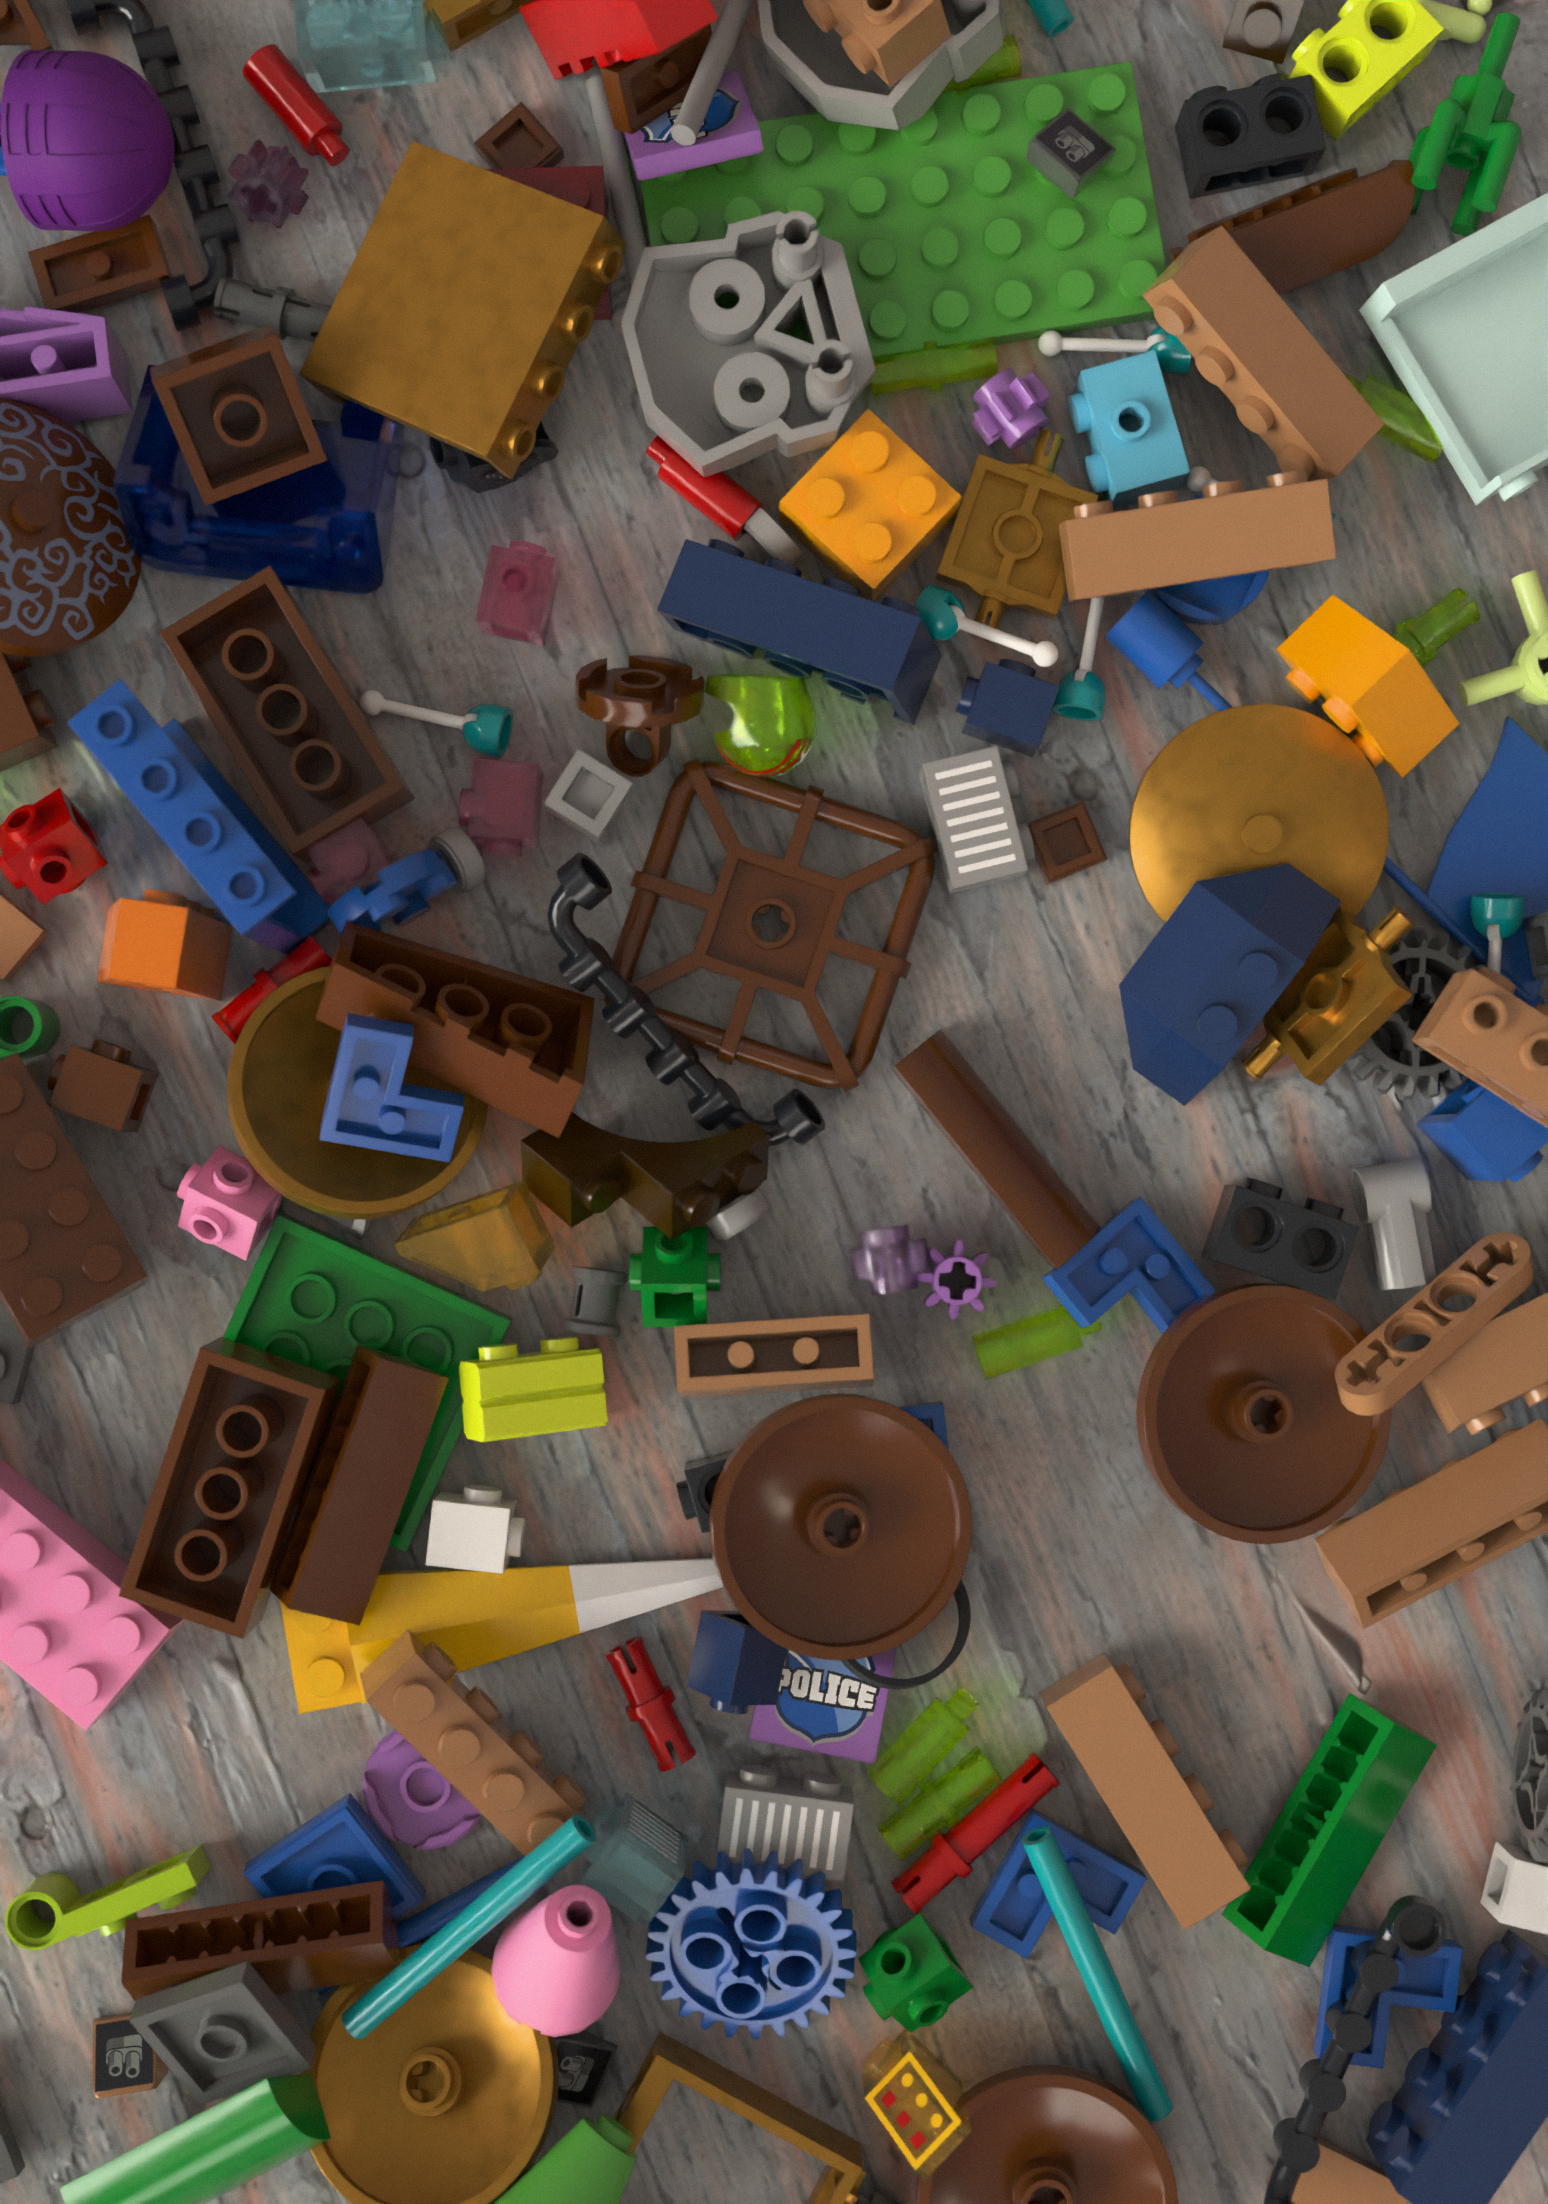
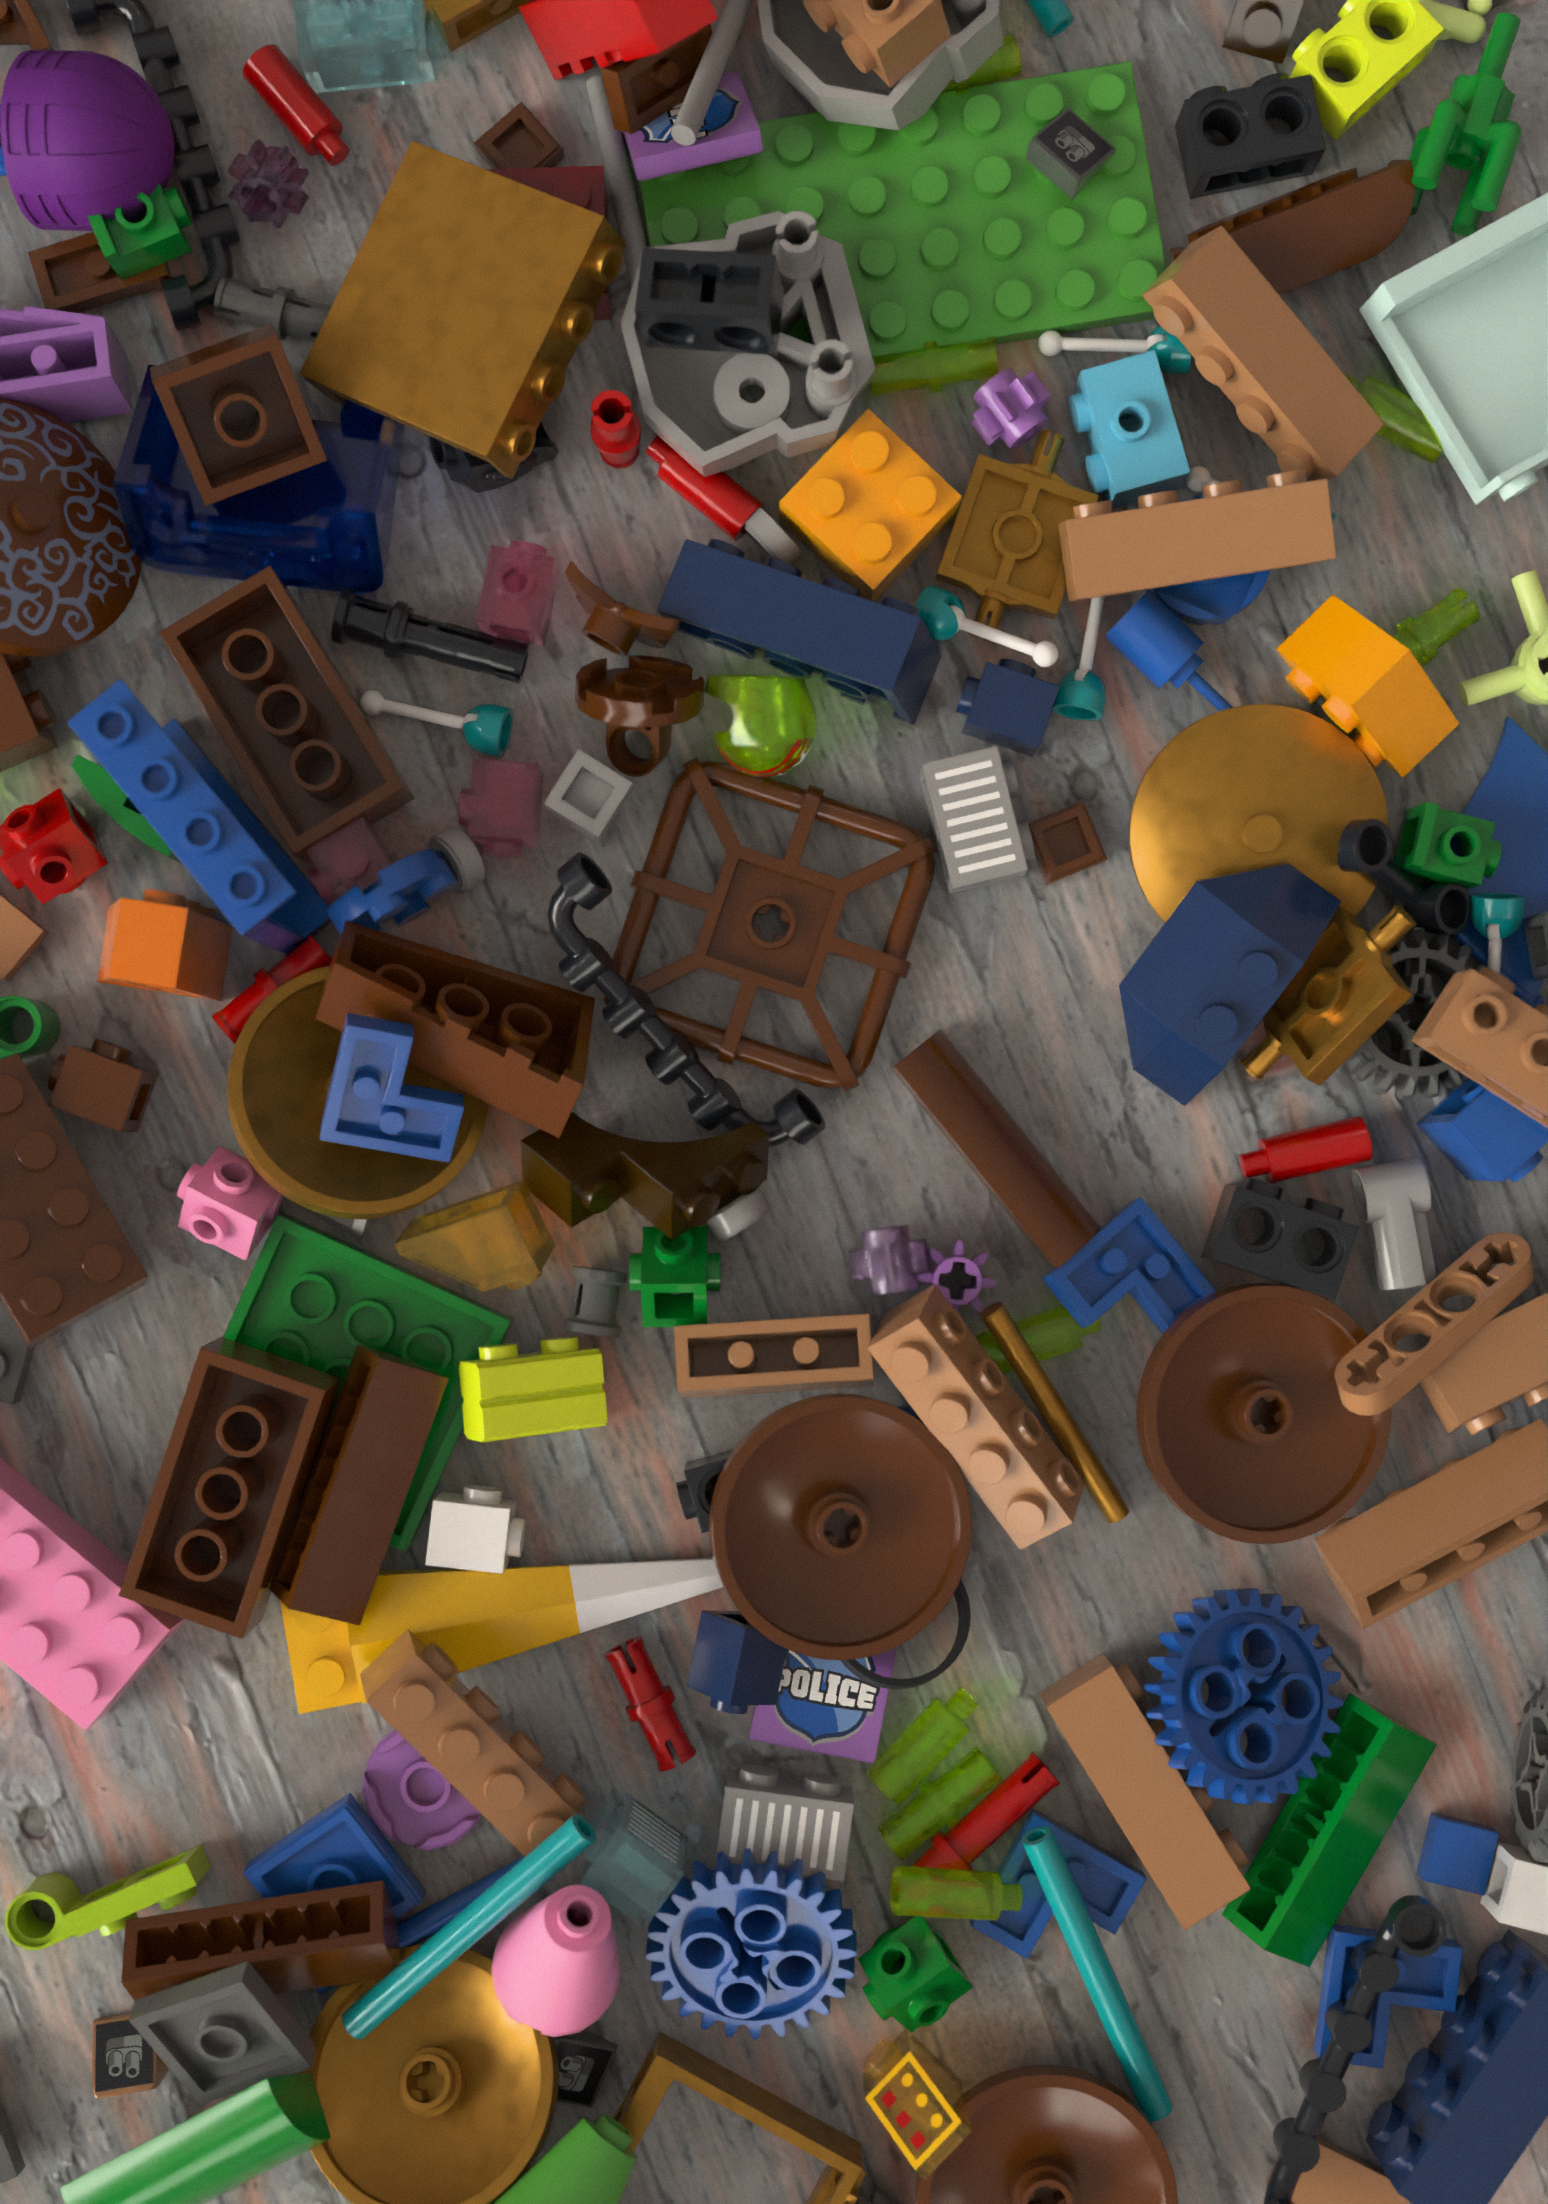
none -> green slope [71,754,182,864]
none -> green brick [87,183,193,280]
none -> black pin [331,586,530,684]
none -> reddish brown animal [565,561,681,657]
none -> red pin [590,390,642,469]
none -> black brick [635,248,784,355]
none -> medium nougat brick [867,1284,1085,1550]
none -> clear neon green cylinder [889,1865,1023,1921]
none -> pearl gold bar [980,1302,1130,1523]
none -> blue gear [1145,1588,1344,1805]
none -> red cylinder [1239,1116,1372,1184]
none -> black bar [1337,819,1472,935]
none -> green brick [1393,802,1502,889]
none -> blue tile [1416,1812,1499,1896]

